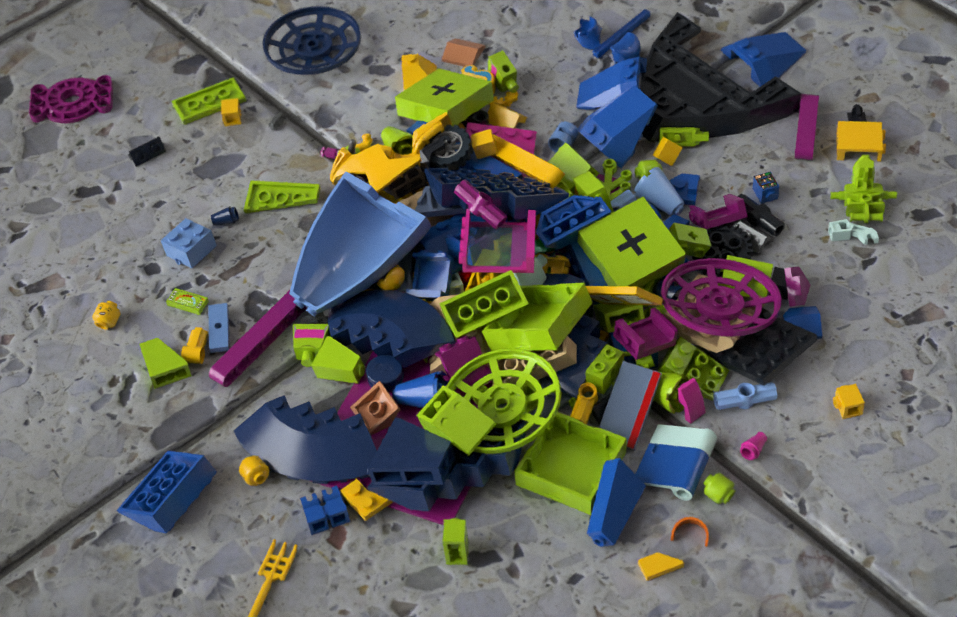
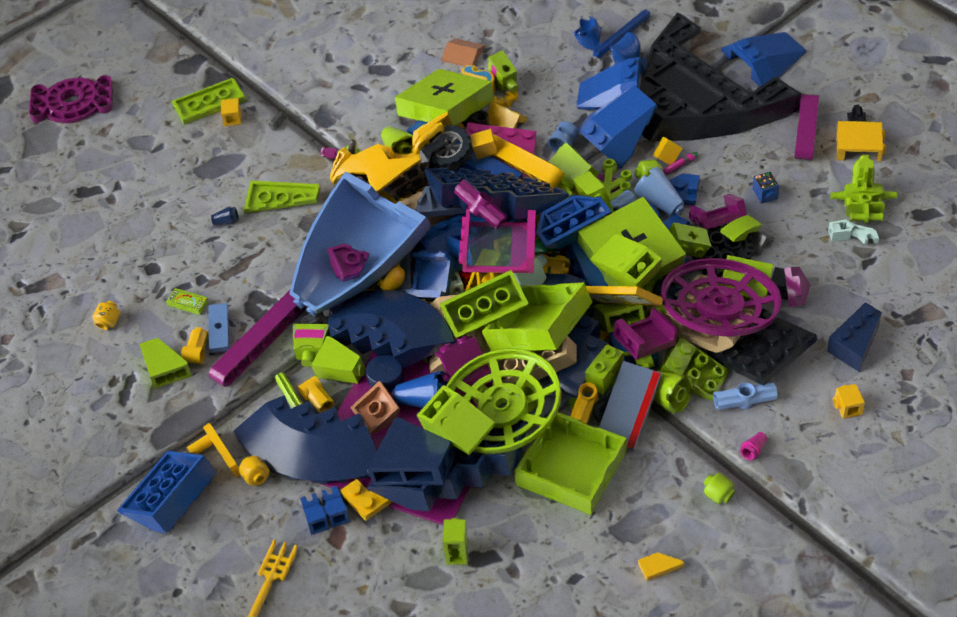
black hinge [128,136,166,167] -> none
medium blue brick [161,218,217,268] -> none
dark blue dish [262,6,361,75] -> none
yellow arm [355,133,373,151] -> none
yellow slope [402,54,437,90] -> none
blue slope [587,458,646,547] -> none
blue door [635,424,717,500] -> none
lime hinge [660,127,709,146] -> none
orange helmet [671,517,709,547] -> none
dark pink slope [678,378,705,424] -> none
black piece [737,193,785,237] -> none
blue slope [783,306,823,339] -> none
none -> yellow piece [187,423,240,478]
none -> lime axle [275,372,303,408]
none -> yellow piece [297,376,334,413]
none -> magenta plate [327,244,370,282]
none -> lime slope [590,233,662,288]
none -> dark pink piece [663,152,698,174]
none -> lime slope [720,215,762,242]
none -> dark blue wedge [827,302,882,372]

